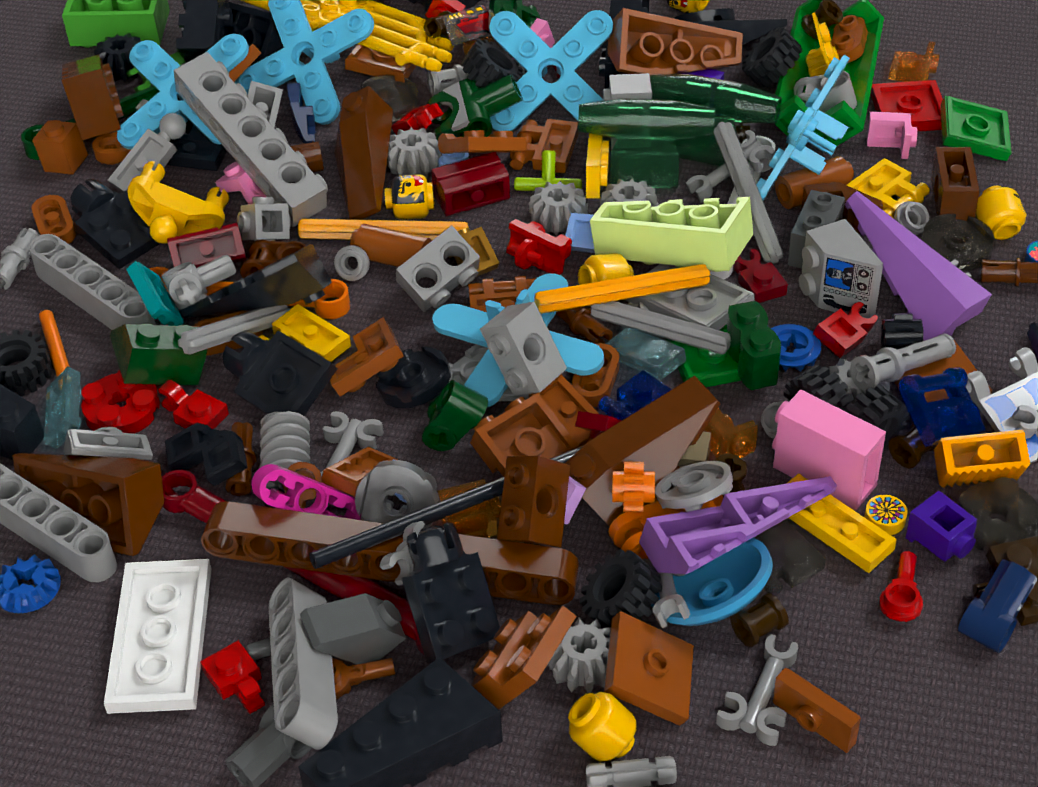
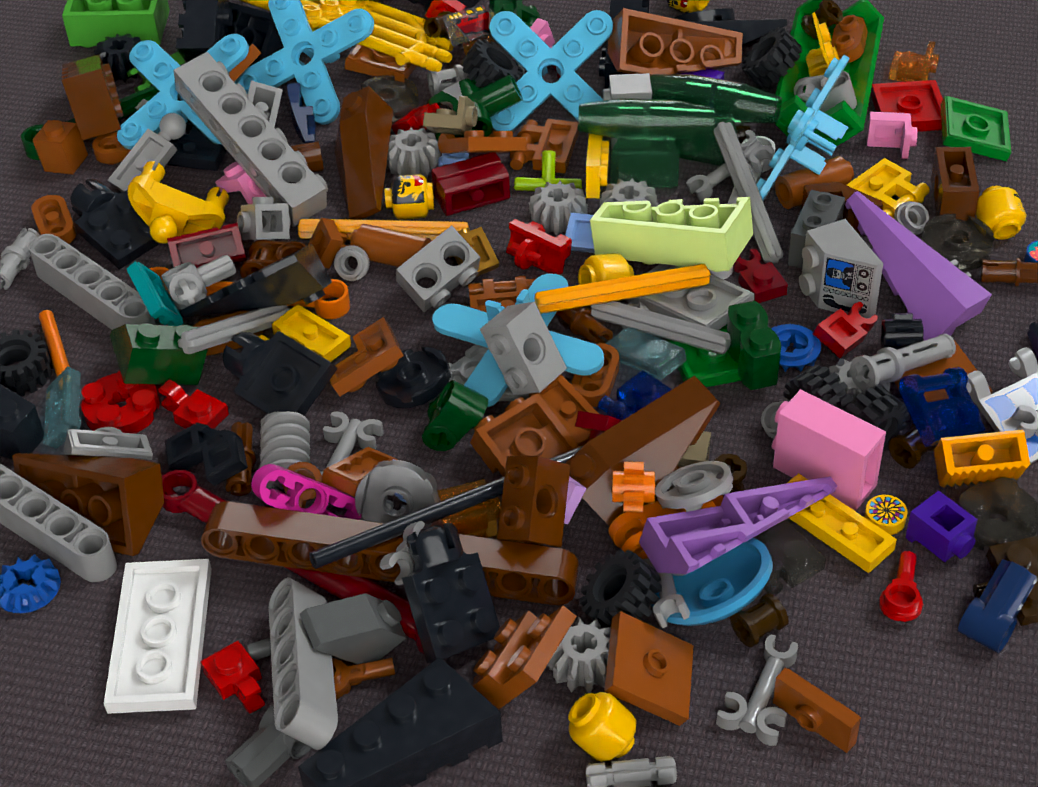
clear orange bracket [704,408,758,458] -> none
none -> dark orange tile [308,218,349,269]
none -> dark tan bracket [423,96,478,135]

